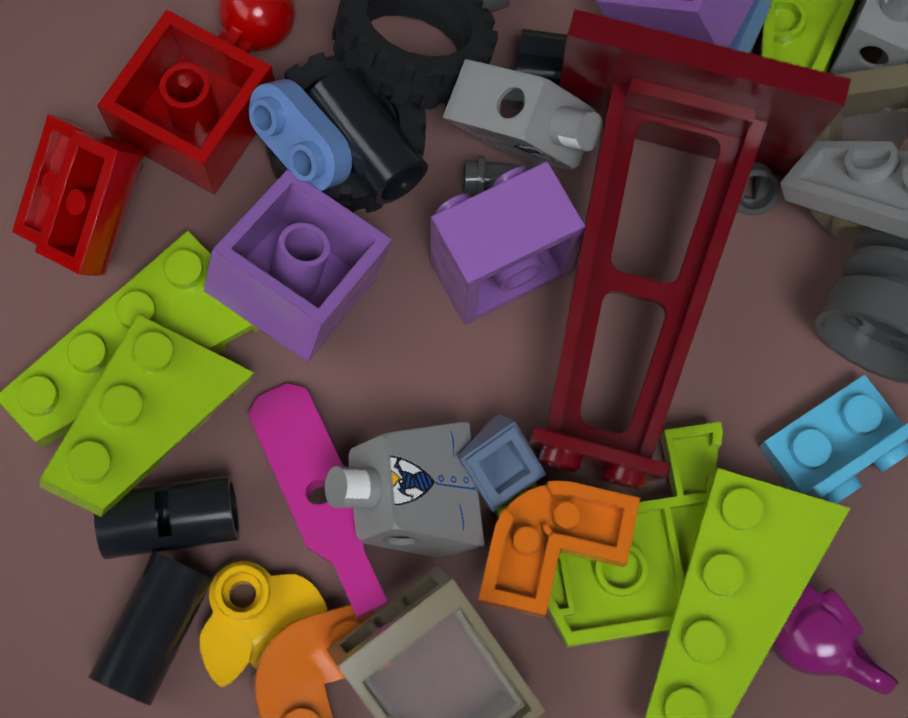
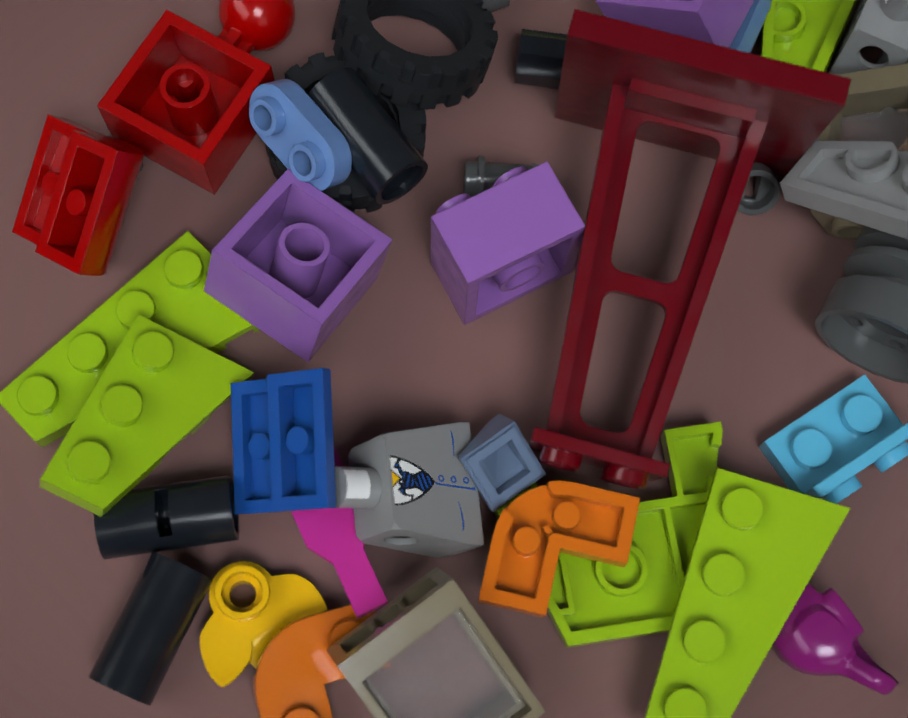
light grey torso [442,59,604,170] -> none
none -> blue slope [231,368,336,515]

